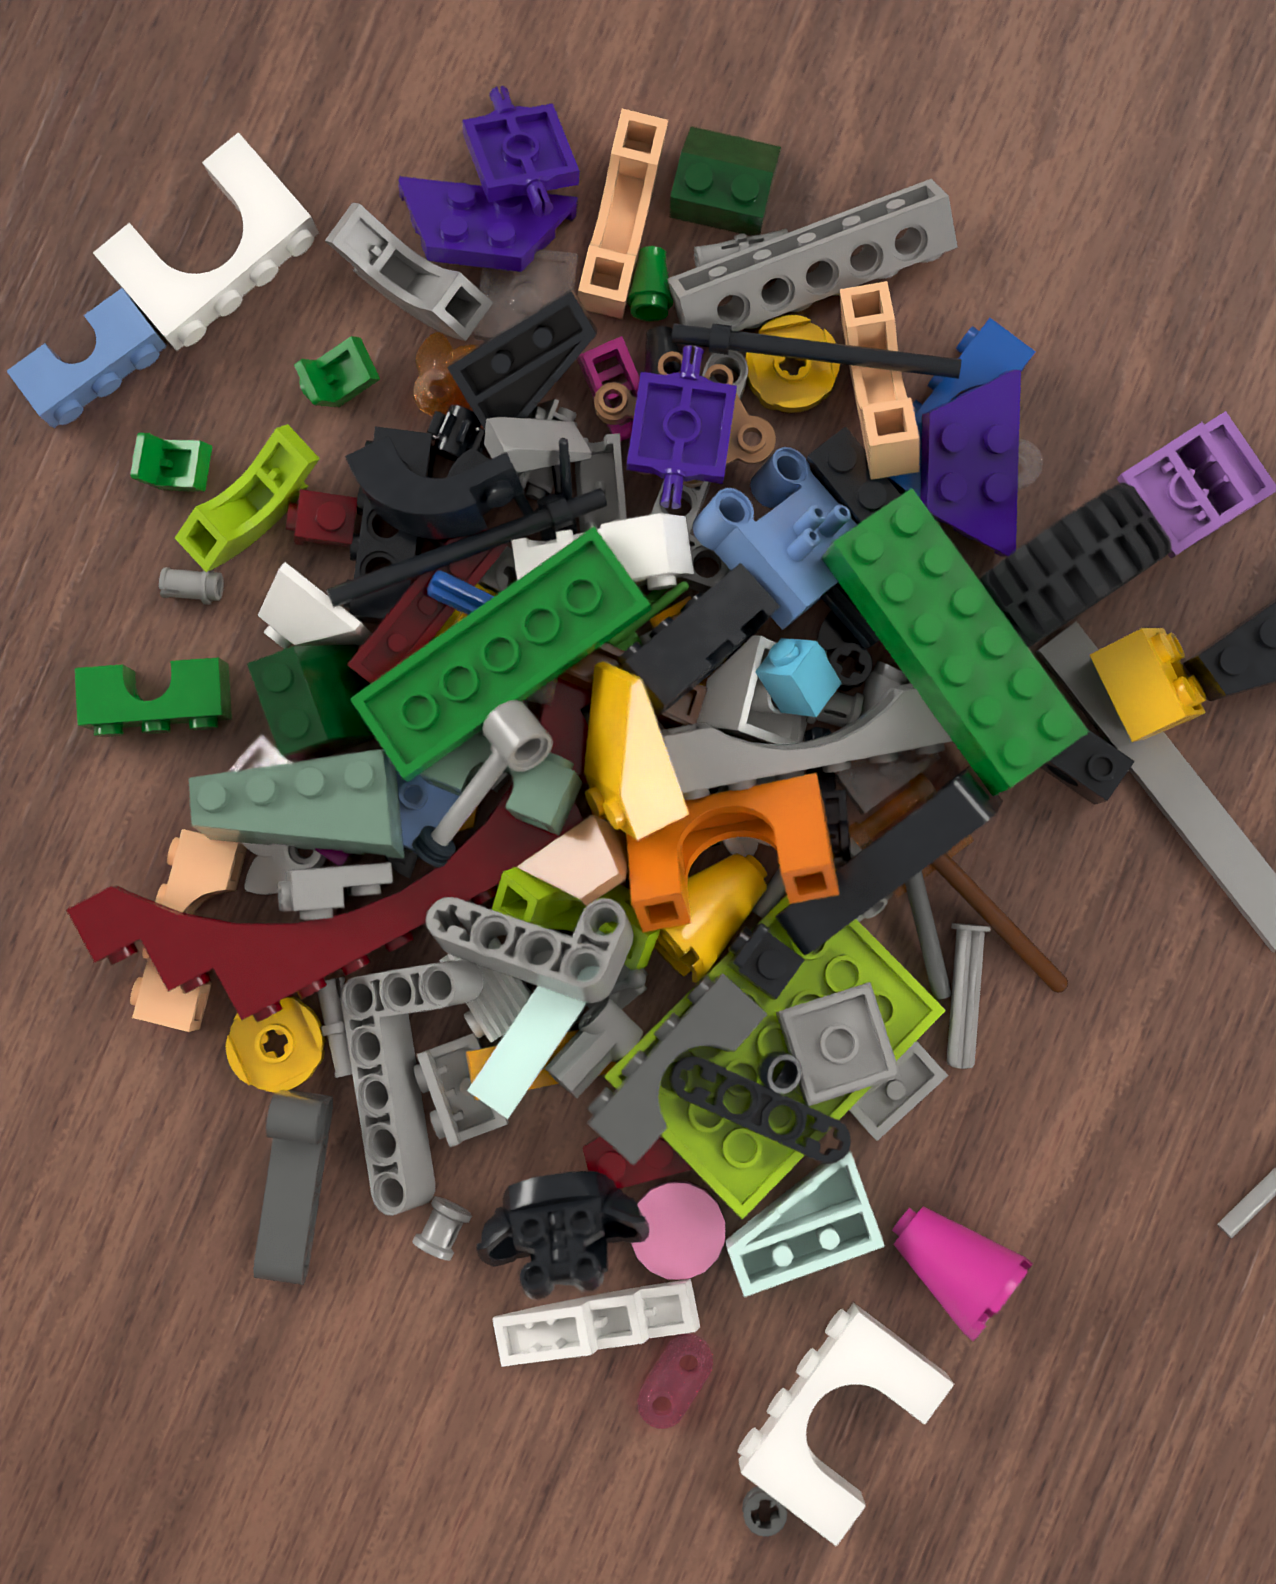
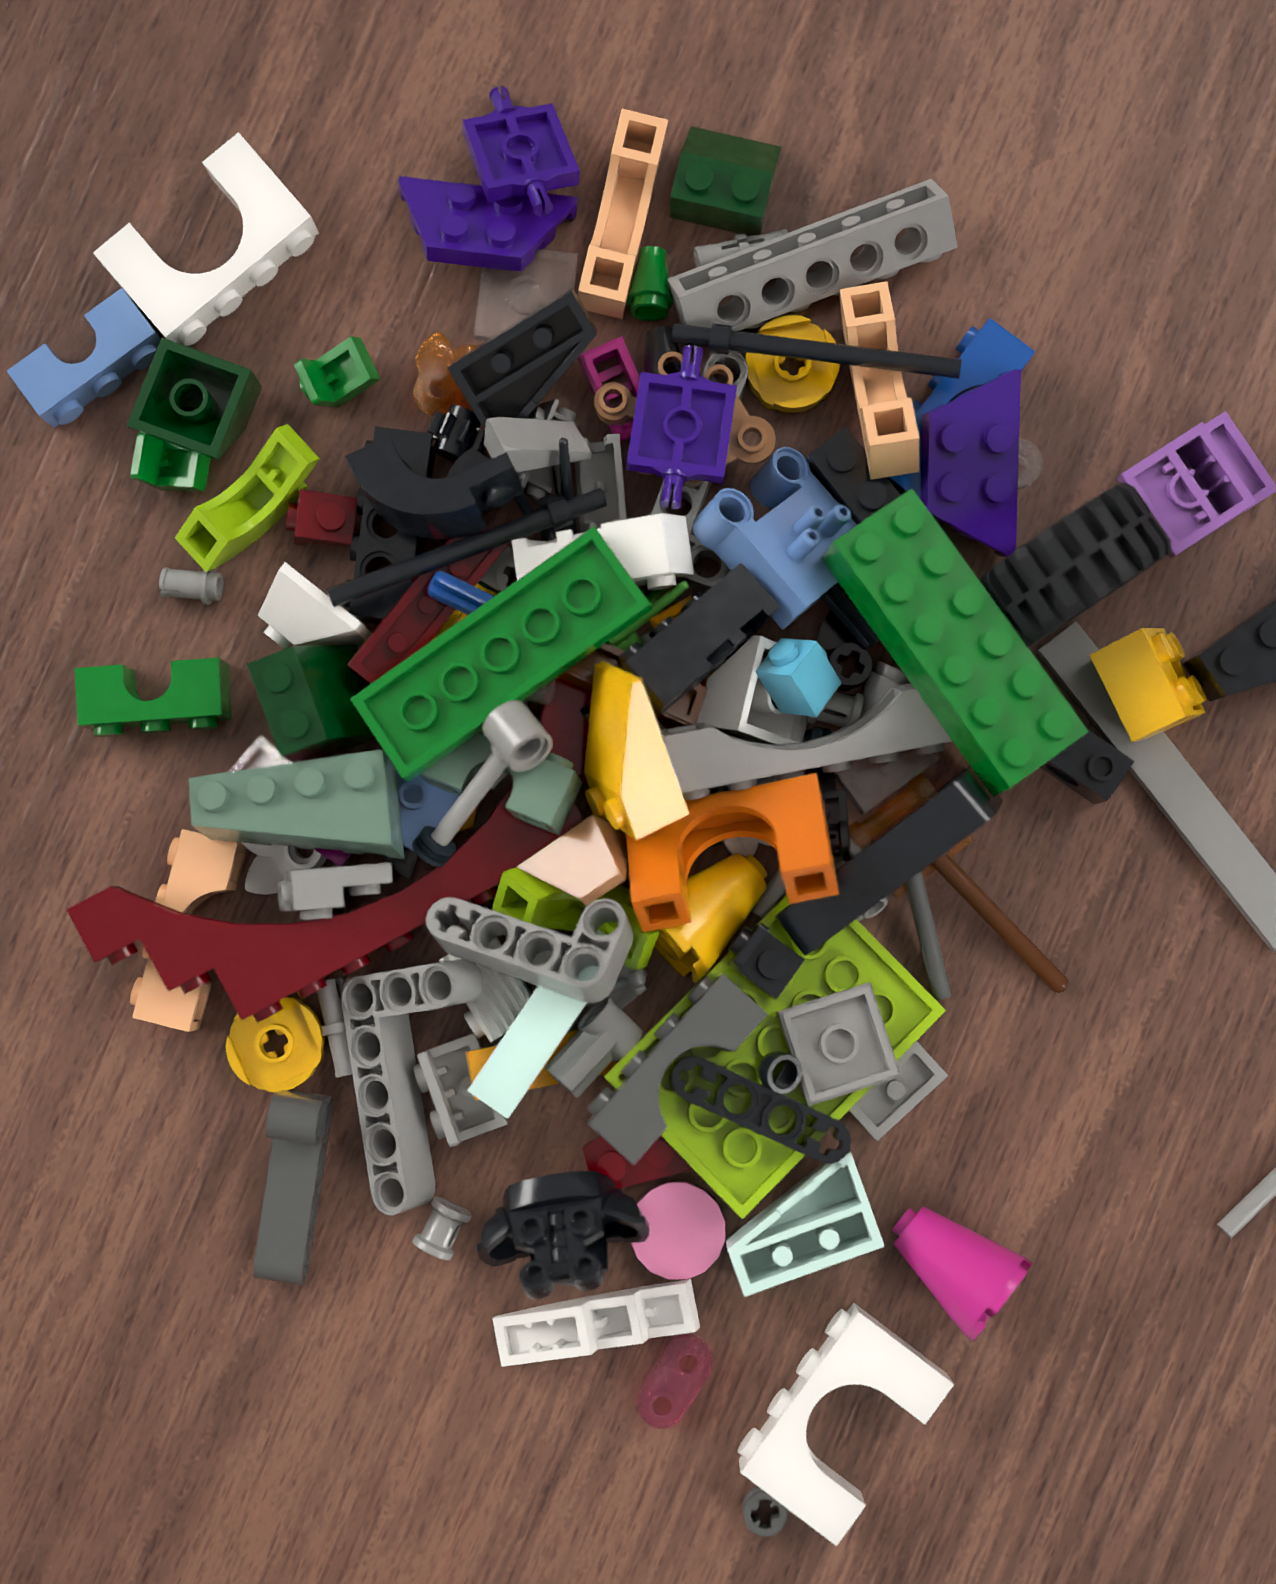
light grey arch [325,203,493,341] -> none
light grey axle [947,923,990,1069] -> none
none -> dark green slope [126,338,262,460]

